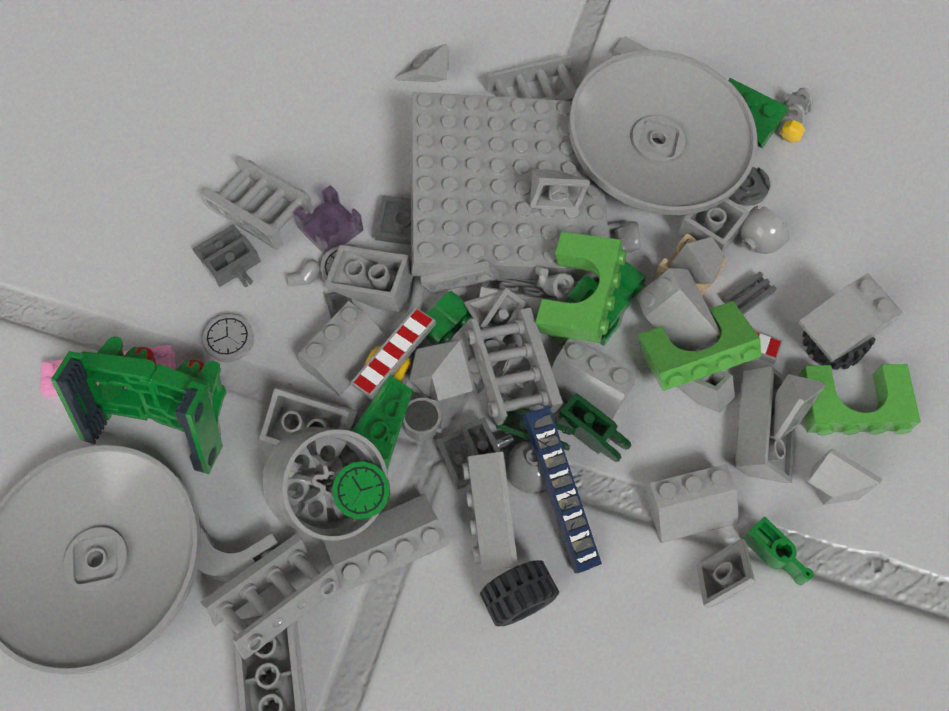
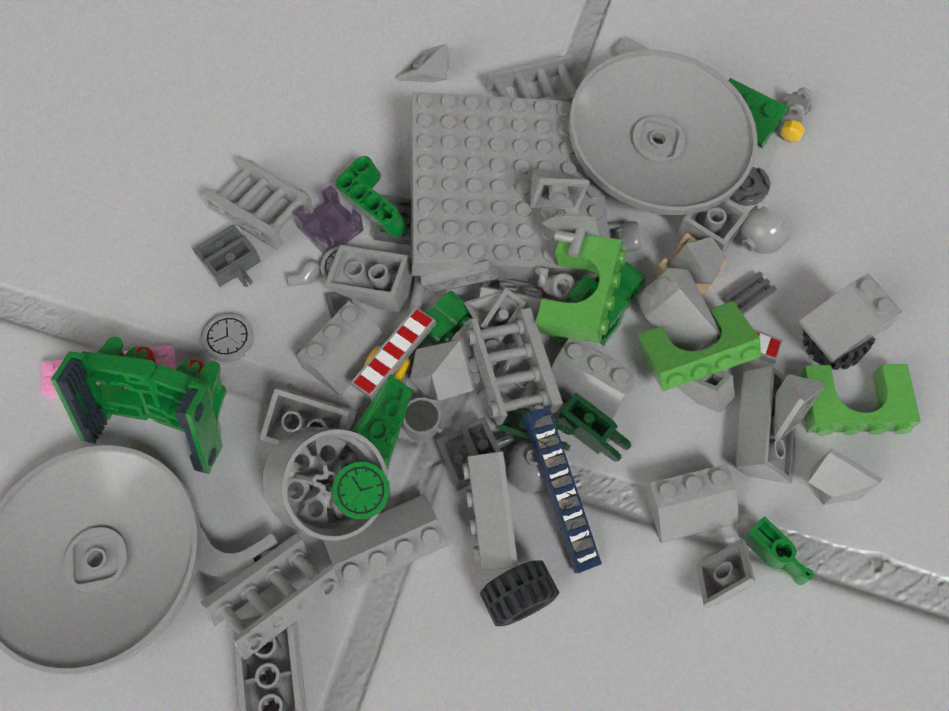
none -> green beam [335,156,407,237]
none -> light grey shield [542,214,600,257]

